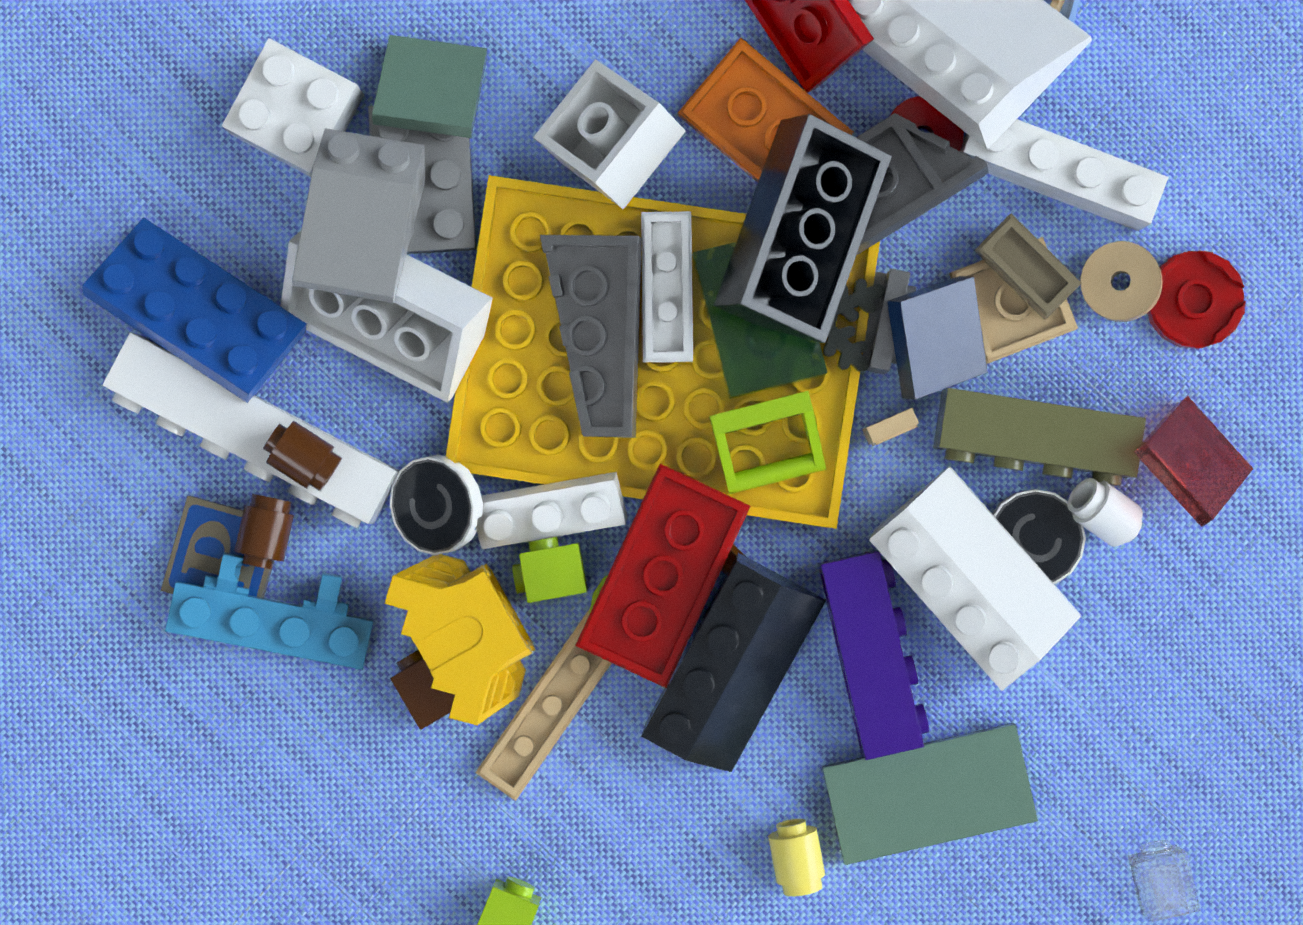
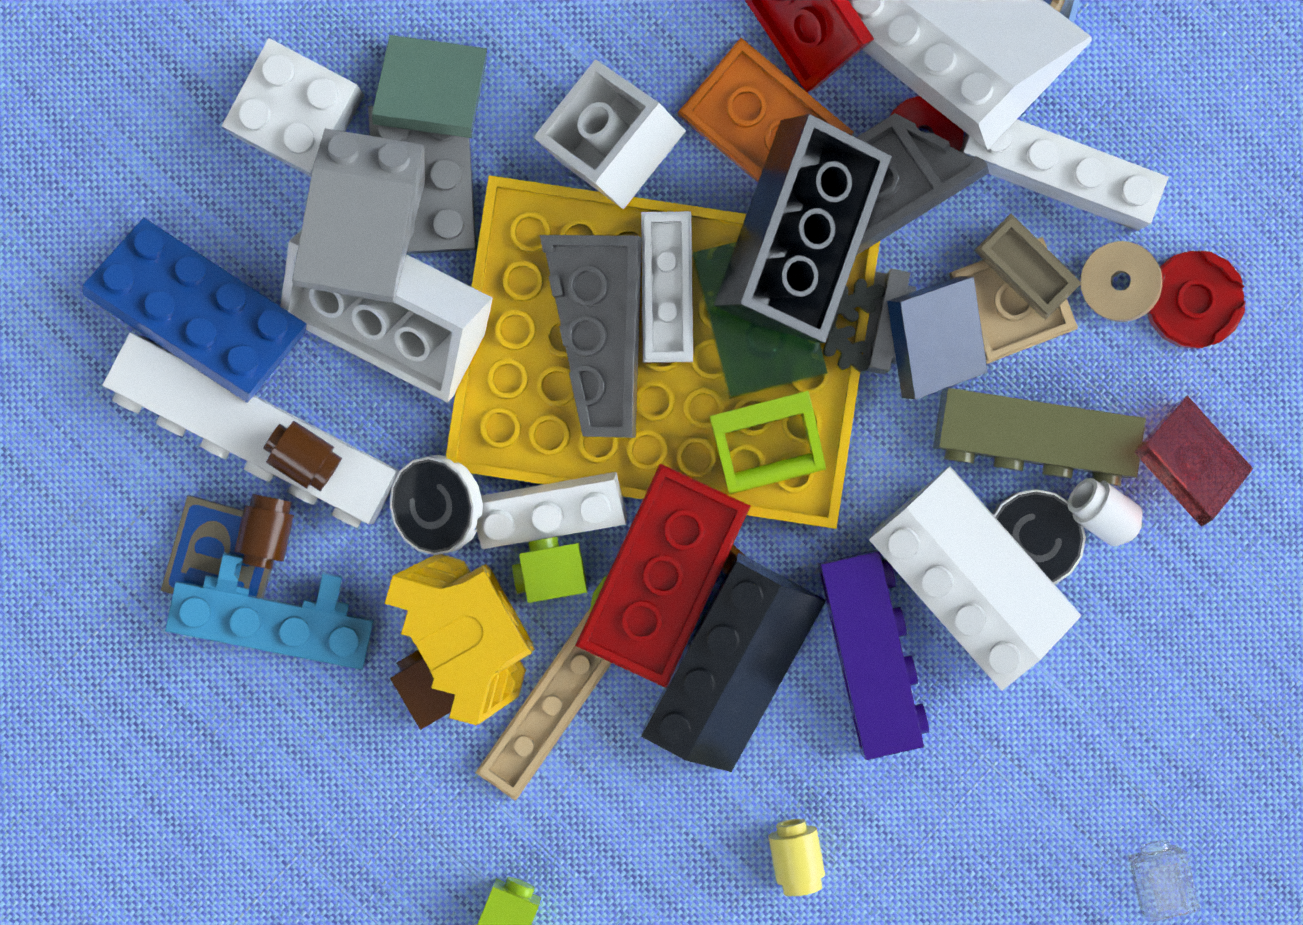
sand green tile [822,723,1038,865] -> none
tan tile [862,408,919,446] -> none

